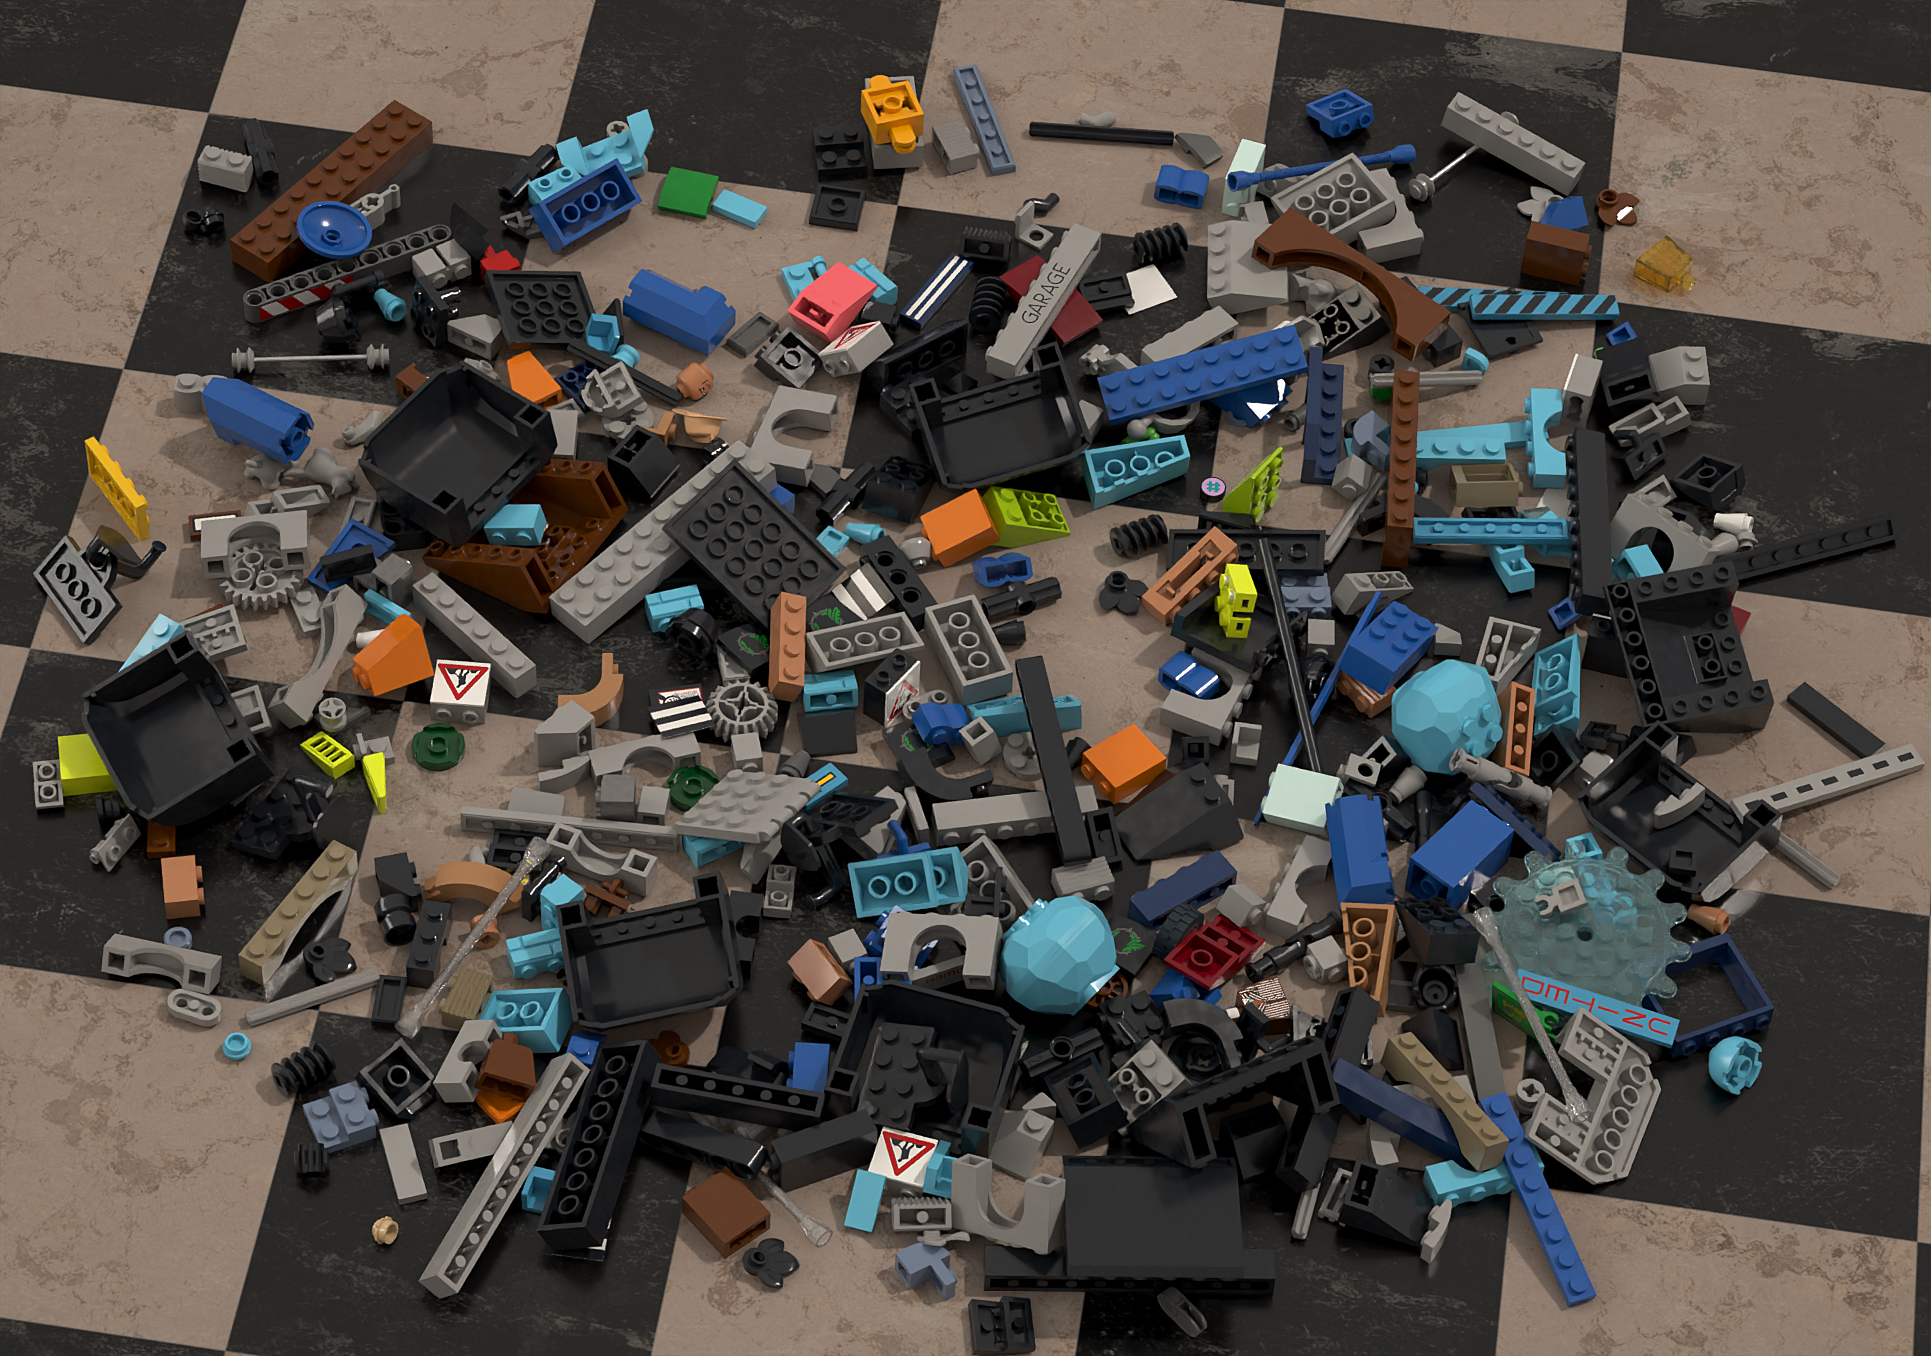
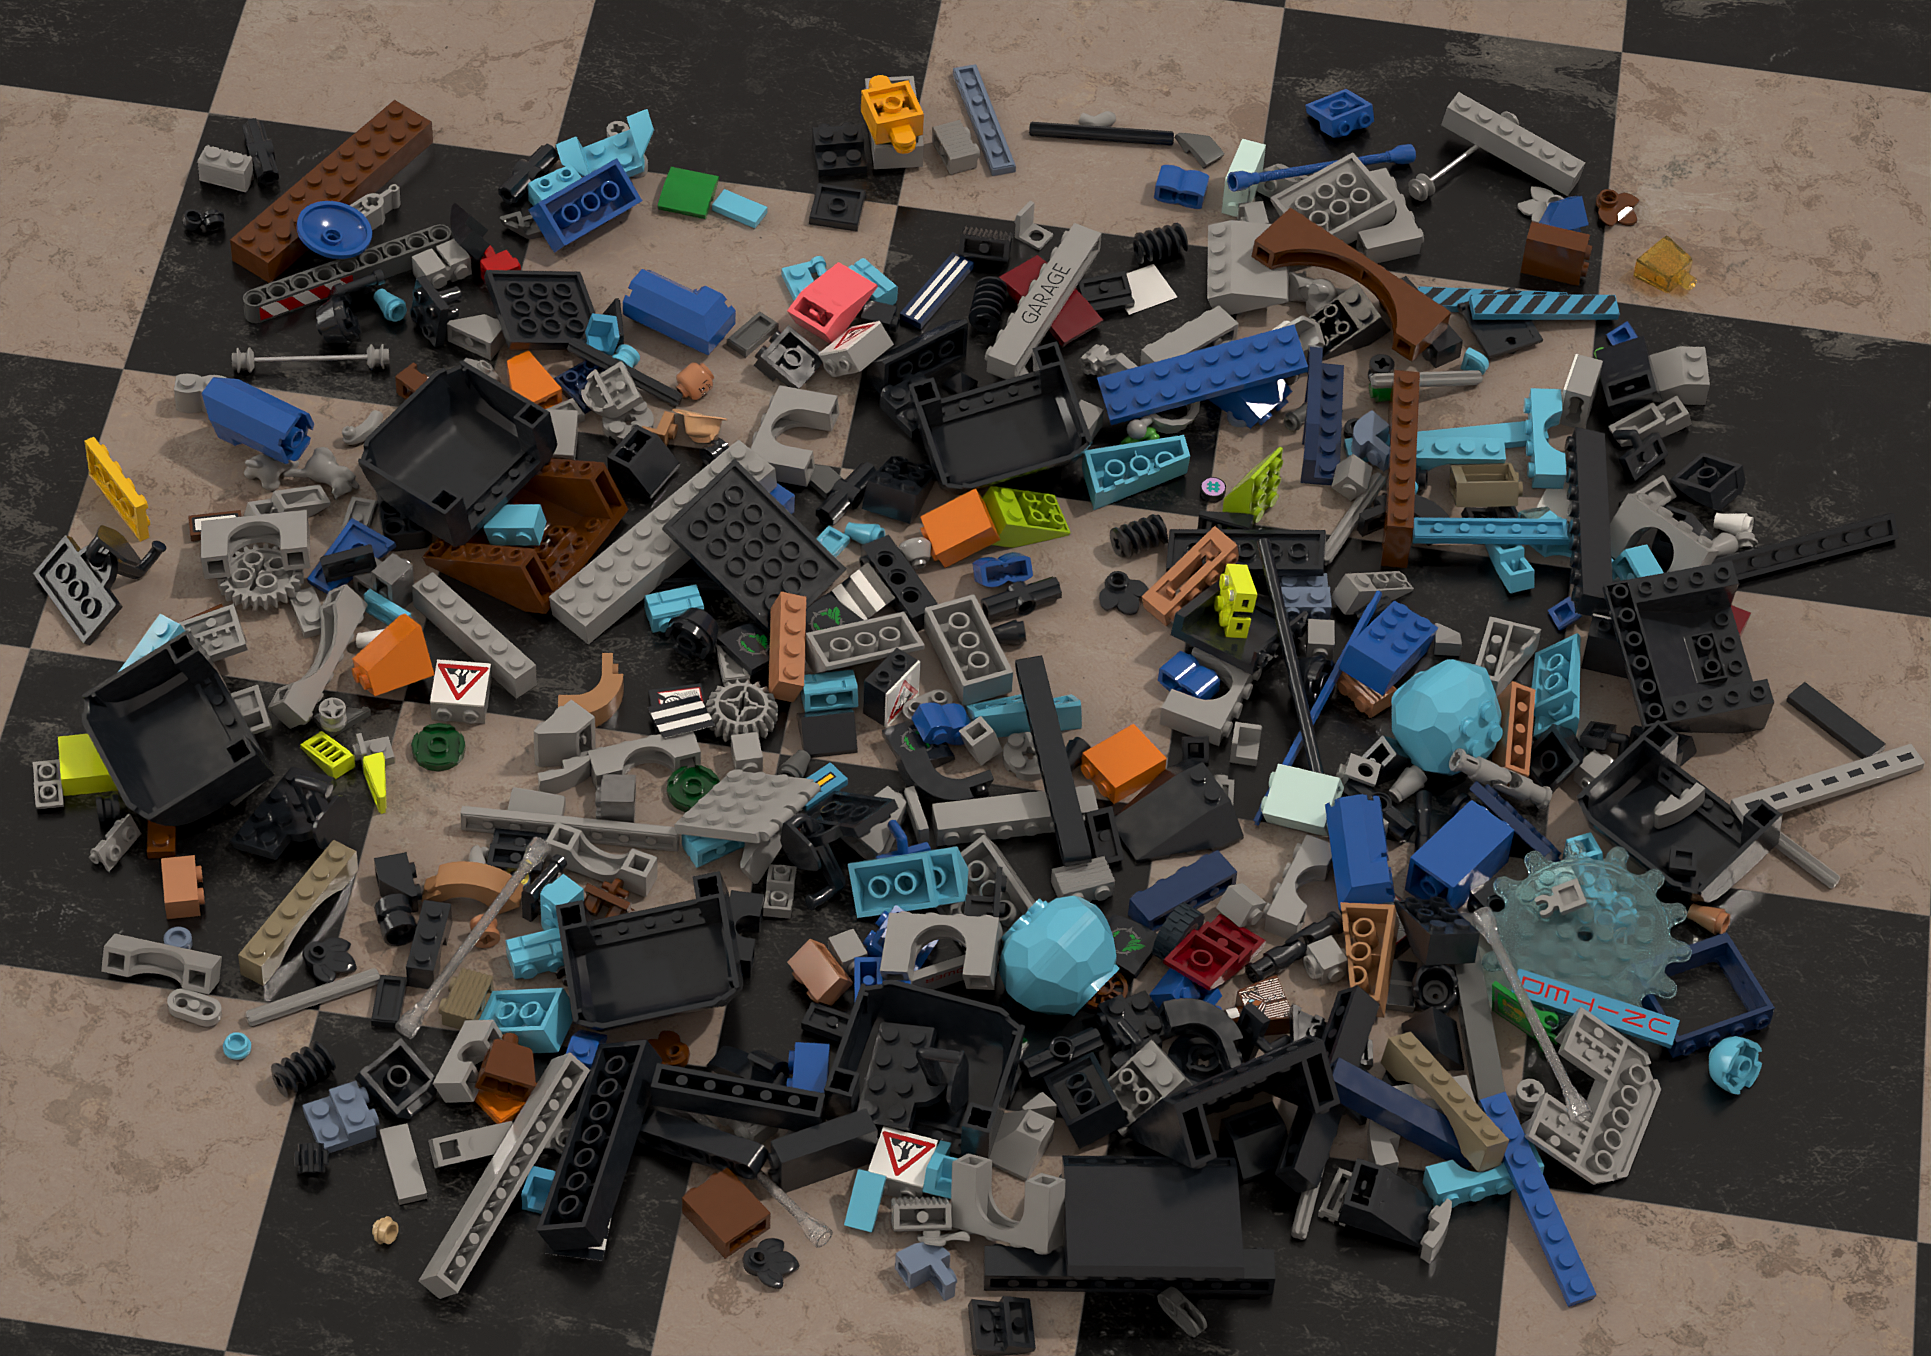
light grey brick [638,786,670,826] -> none
black arm [1023,193,1060,216] -> none

